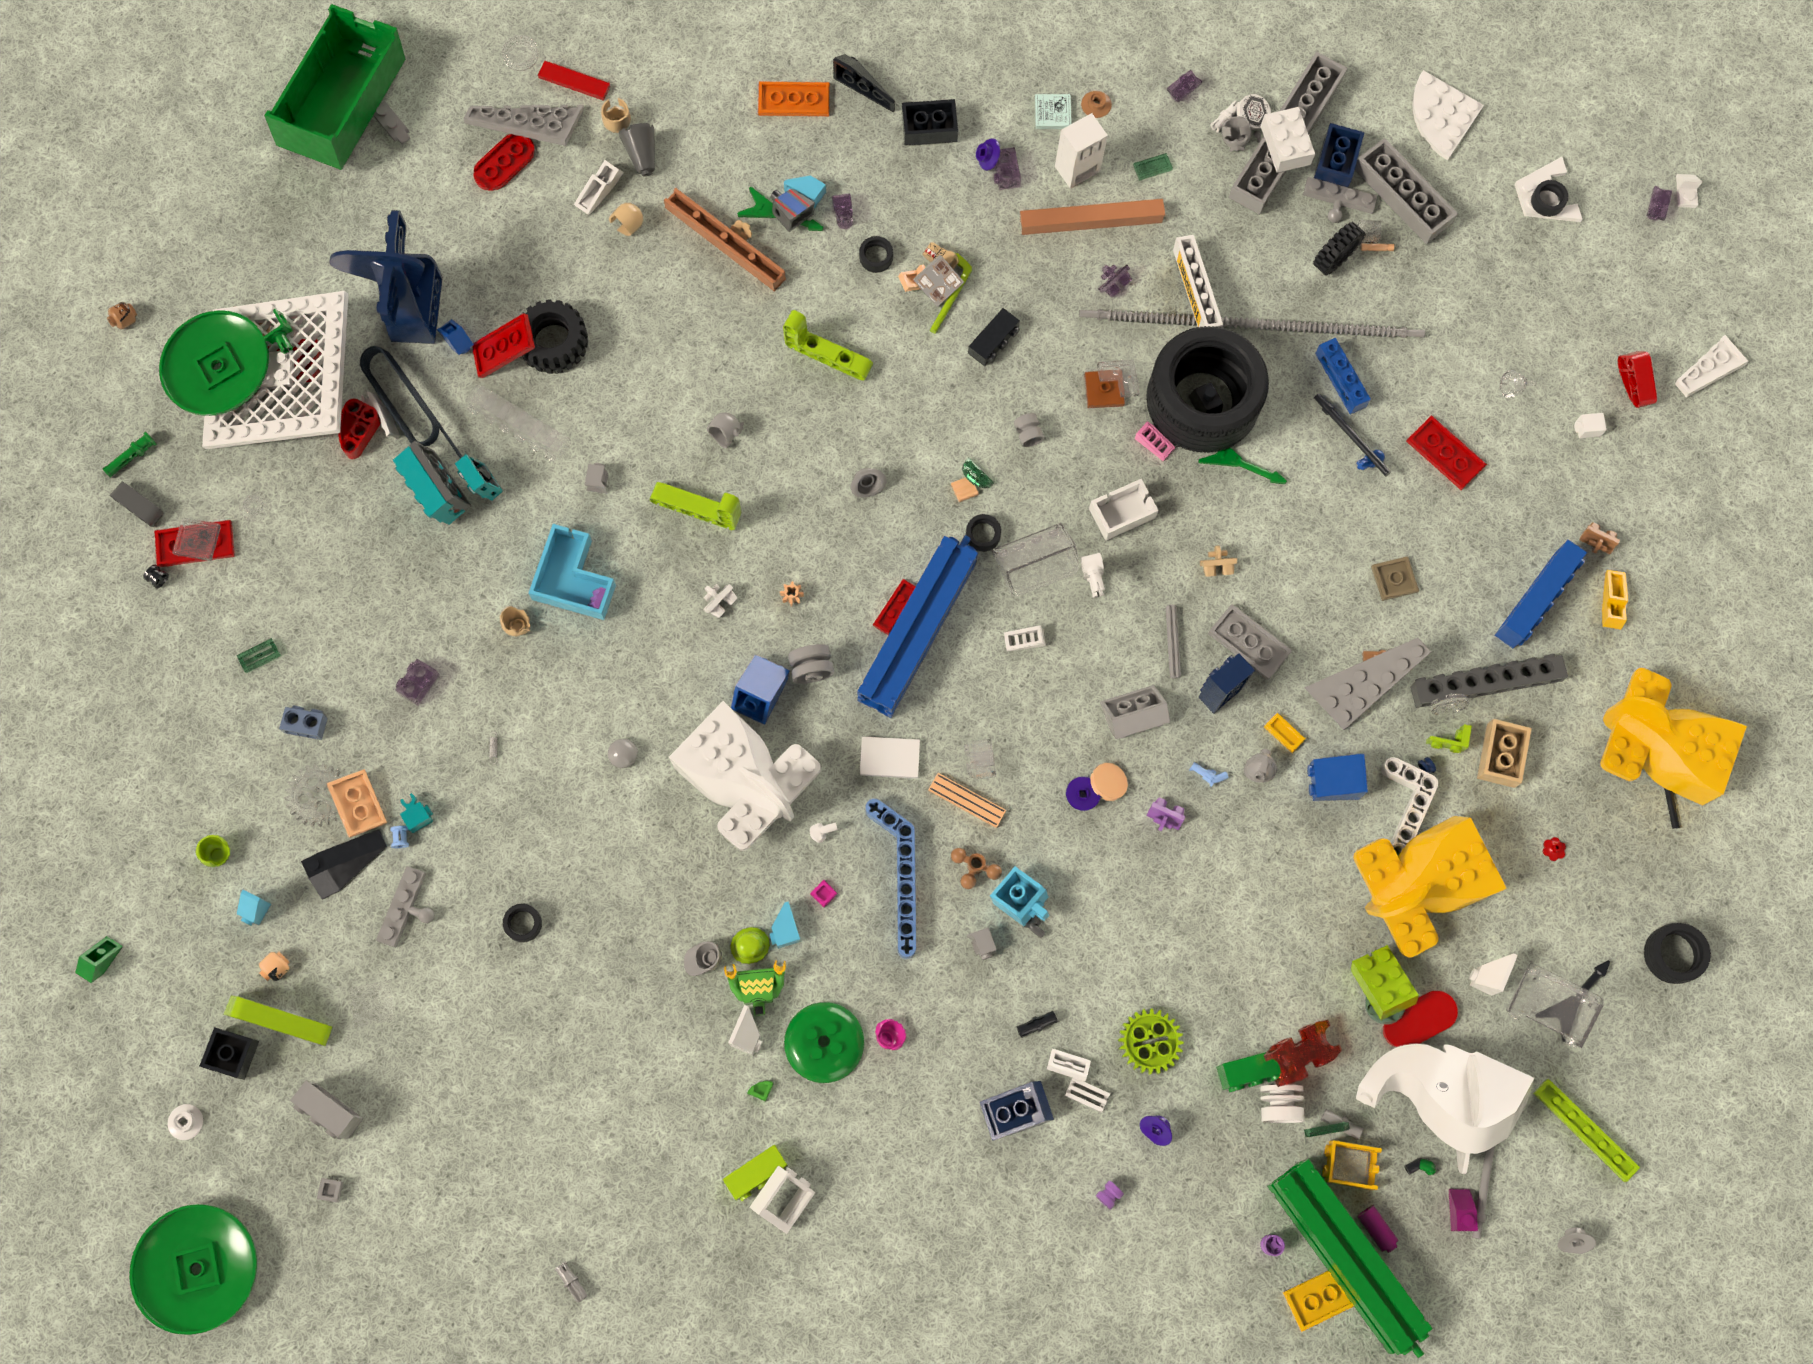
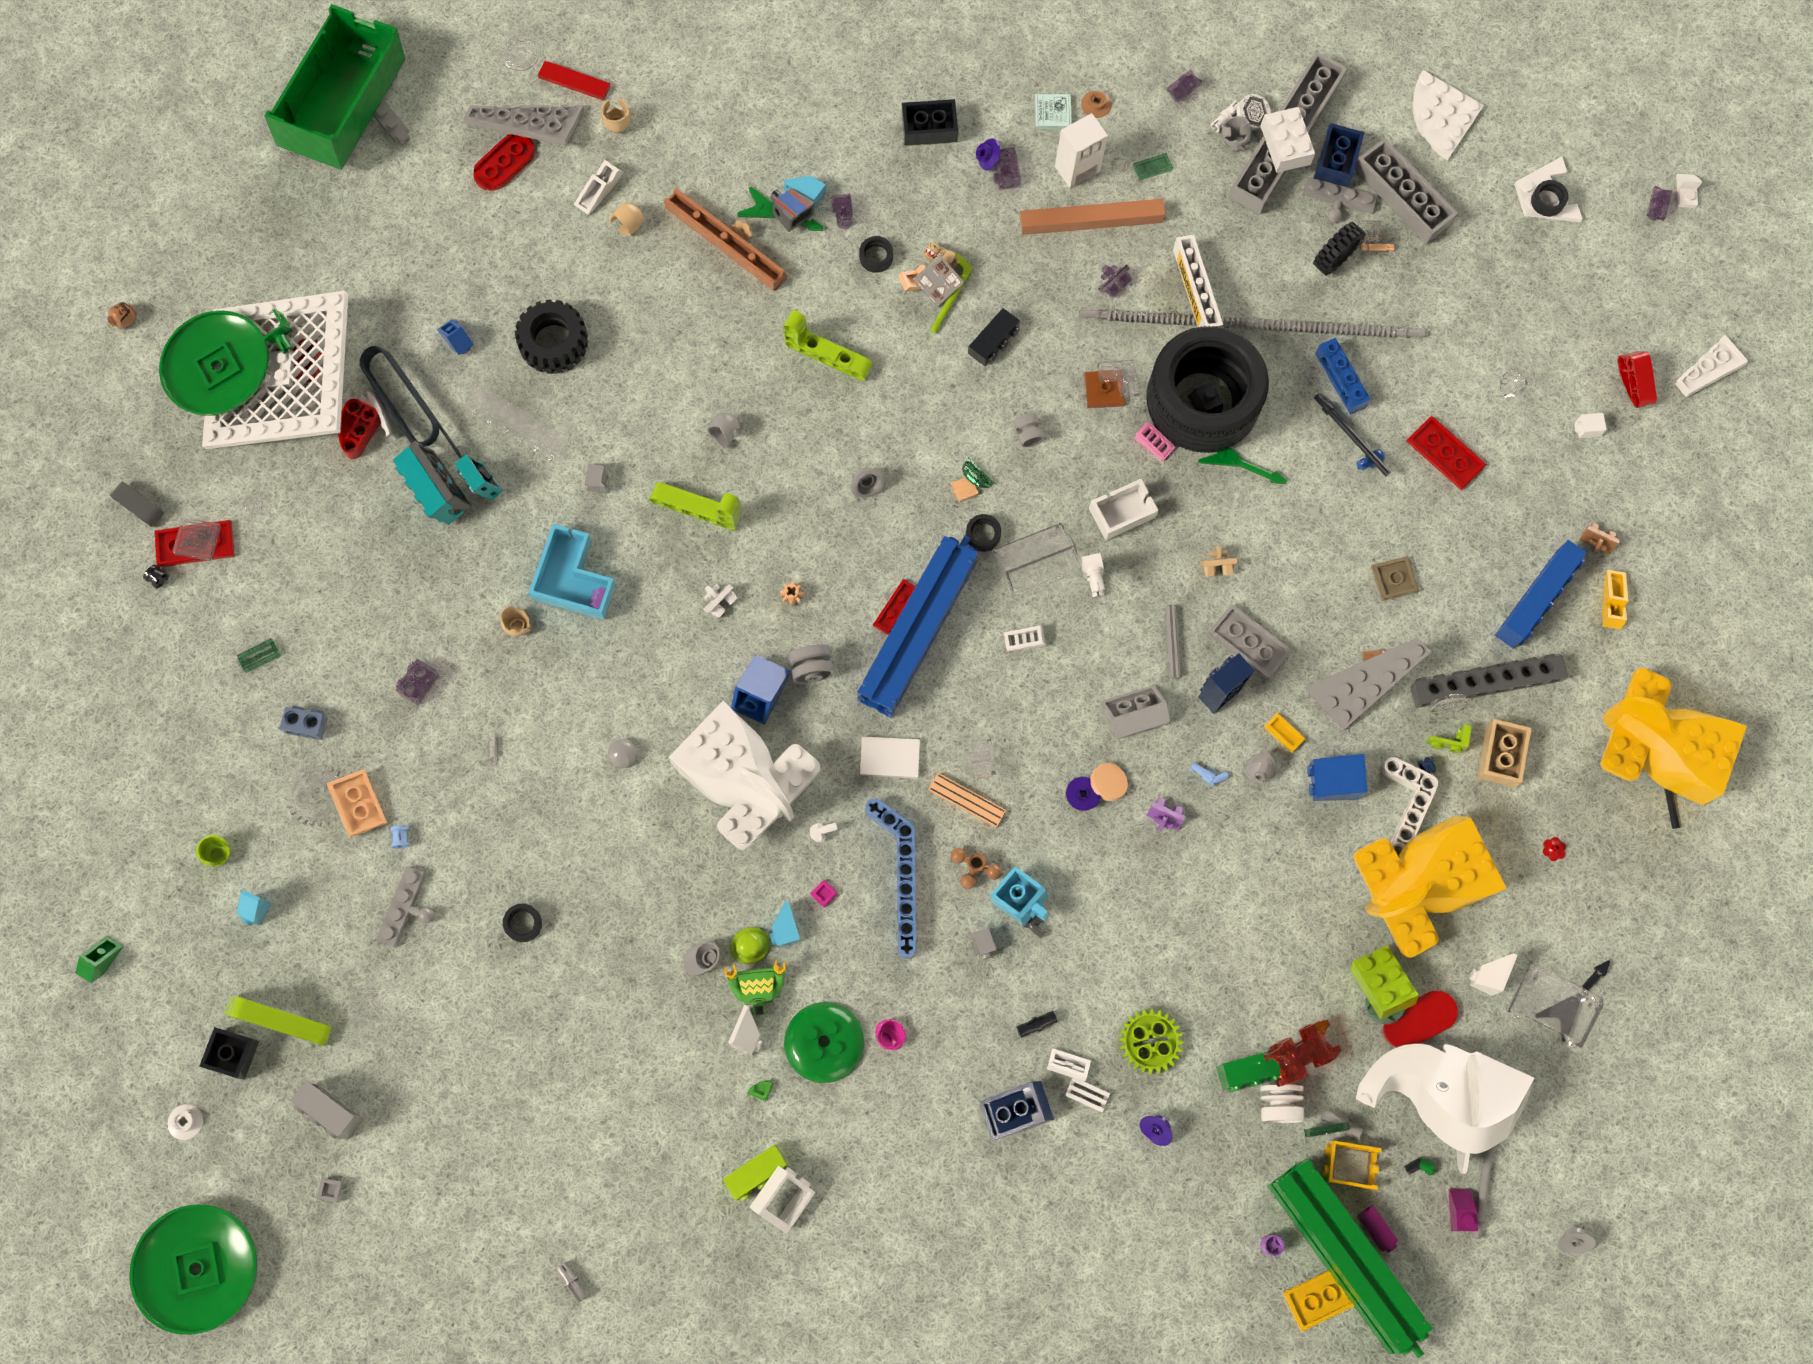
green pin [102,431,157,478] -> none
light nougat head [259,951,290,981] -> none
black wedge [301,829,387,900] -> none
dark blue brick [329,210,443,344] -> none
teal brick [400,793,433,833] -> none
red tile [472,313,535,378] -> none
dark grey cone [619,123,655,177] -> none
orange tile [758,81,830,117] -> none
black wedge [833,54,895,112] -> none
medium lavender wheel [1095,1180,1124,1210] -> none
lime plate [1533,1079,1640,1182] -> none
black tyre [1644,923,1711,984] -> none

